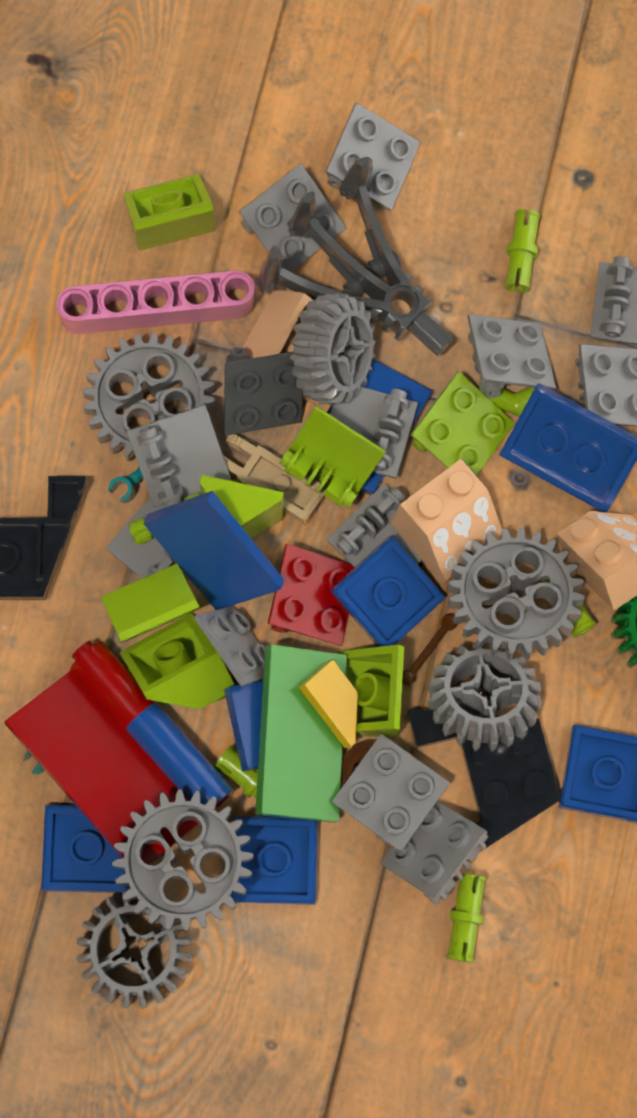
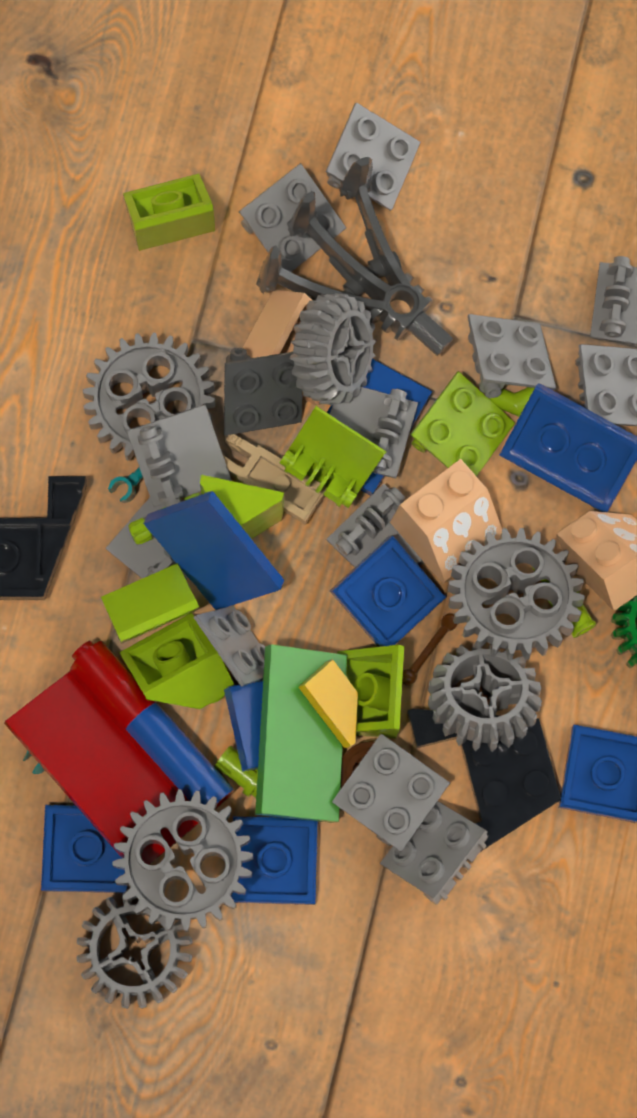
bright pink beam [56,271,255,334] -> none
red hinge [267,544,354,646] -> none
lime pin [446,873,486,963] -> none
lime pin [504,209,540,293] -> none

